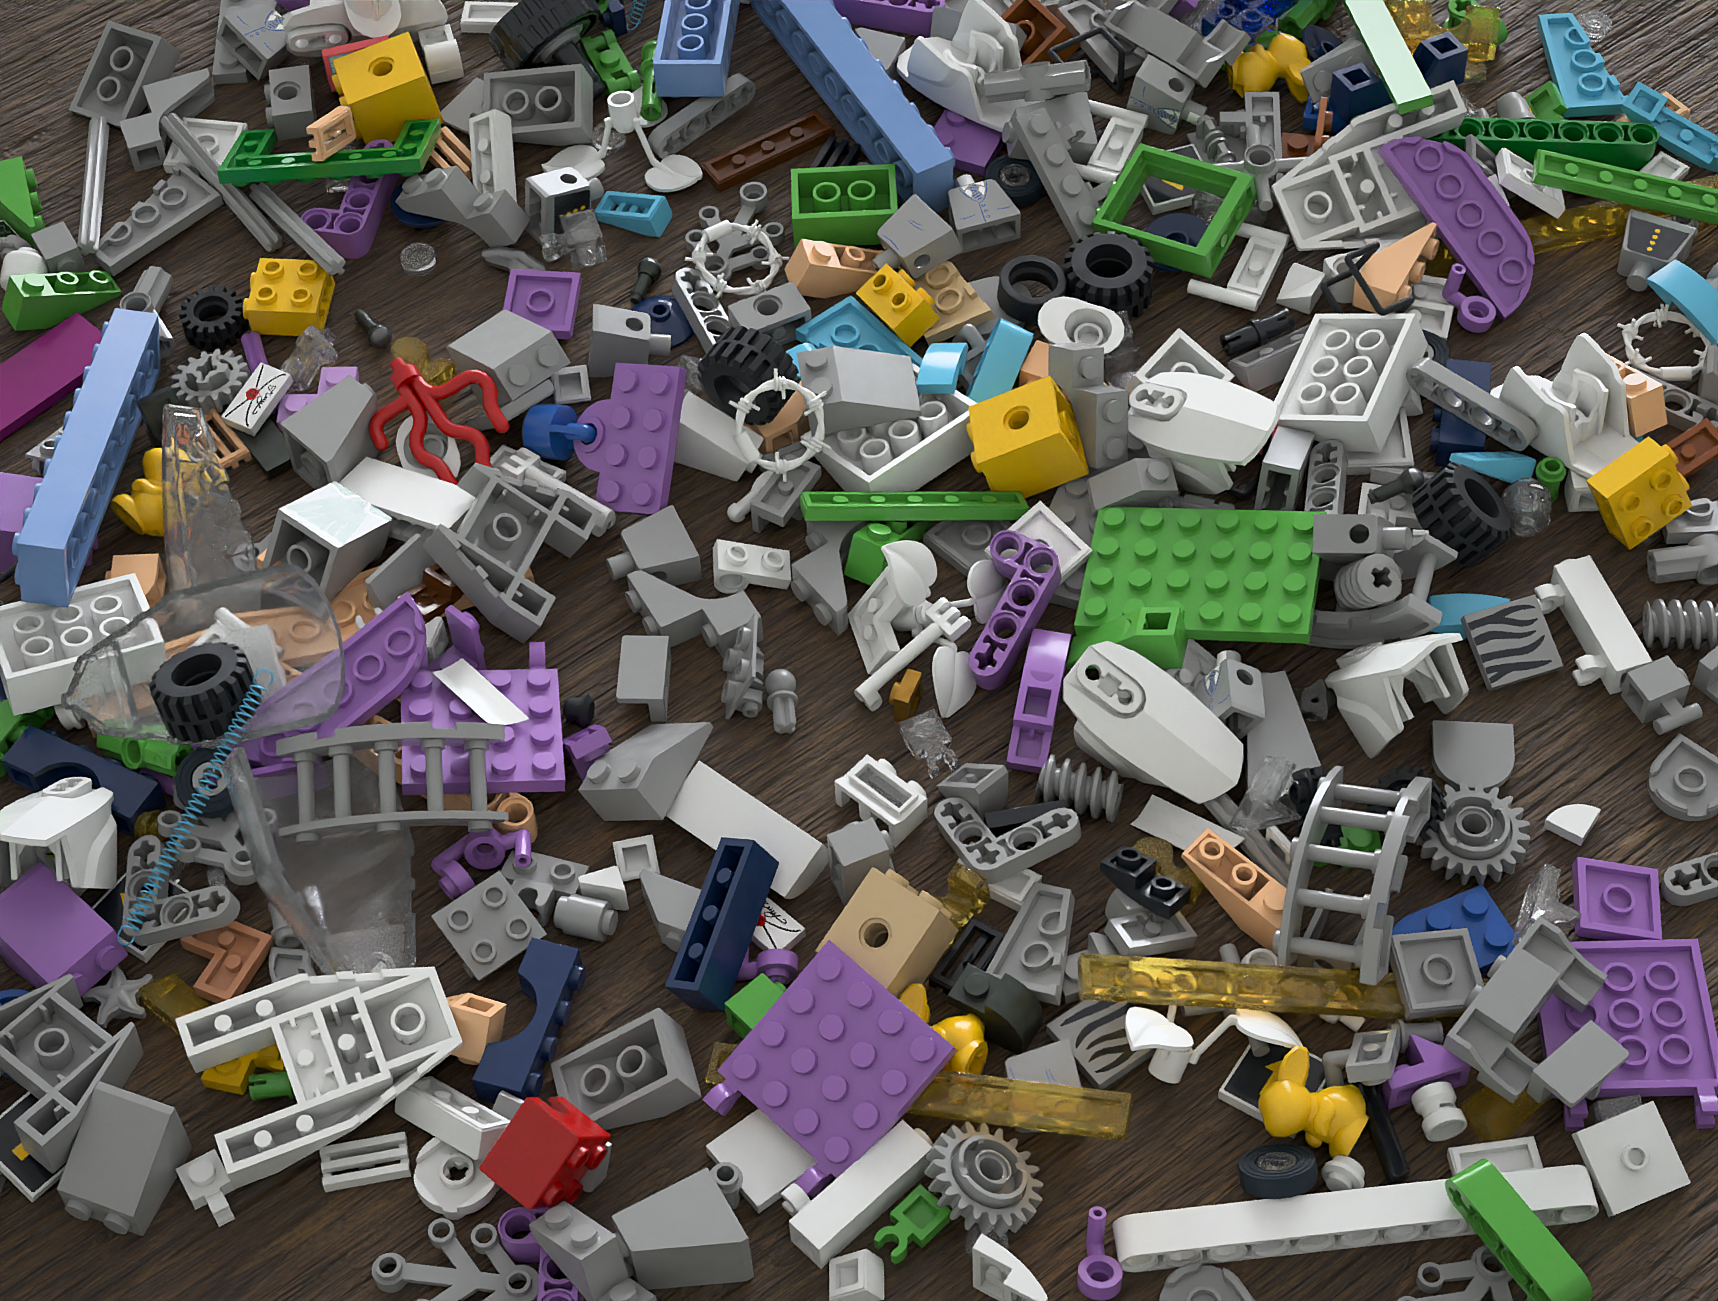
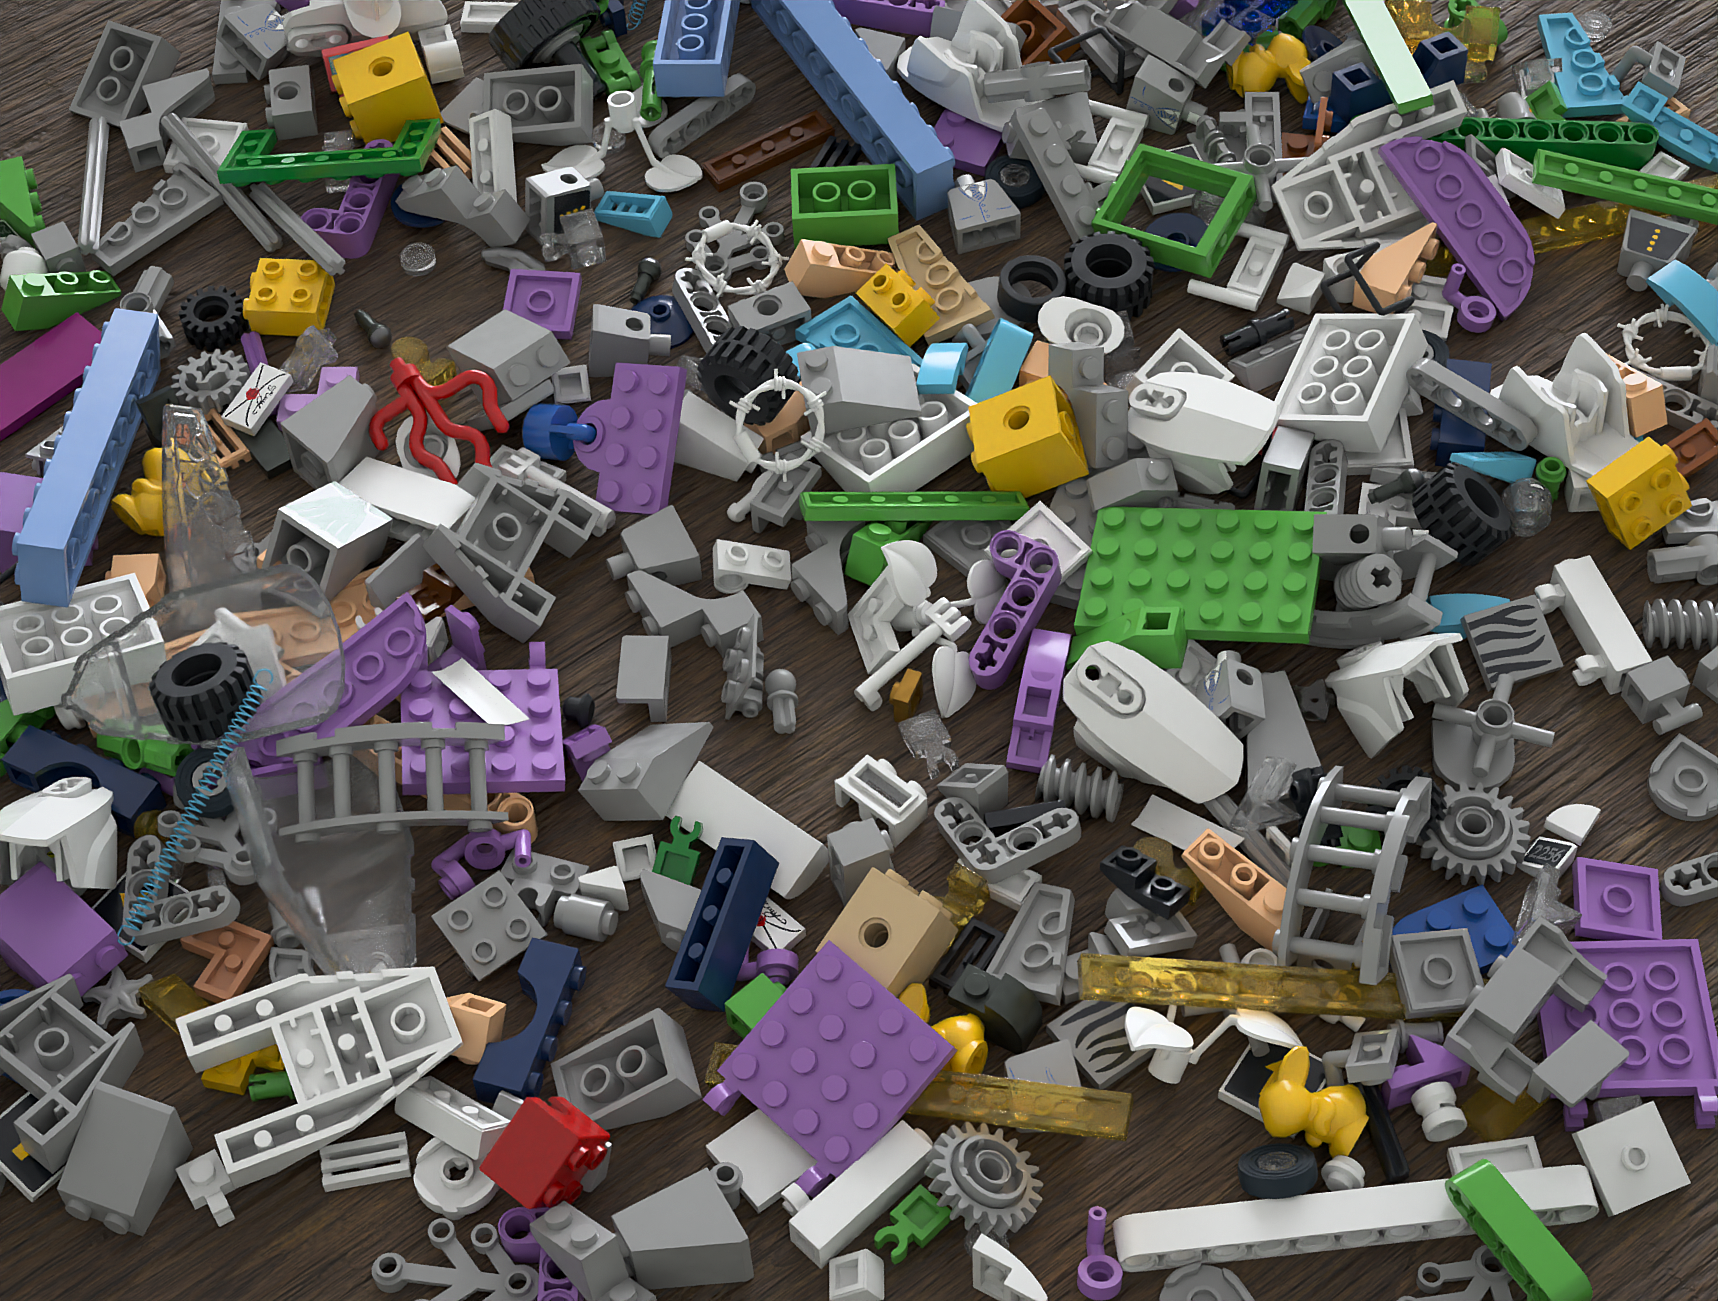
light nougat tile [306,106,356,161] -> none
light grey torso [871,194,963,278] -> none
none -> green plate [652,816,703,886]
none -> light grey bar [1432,674,1555,777]
none -> clear slope [1511,58,1563,99]
none -> slope [1517,836,1578,888]
none -> light grey plate [1610,41,1686,99]

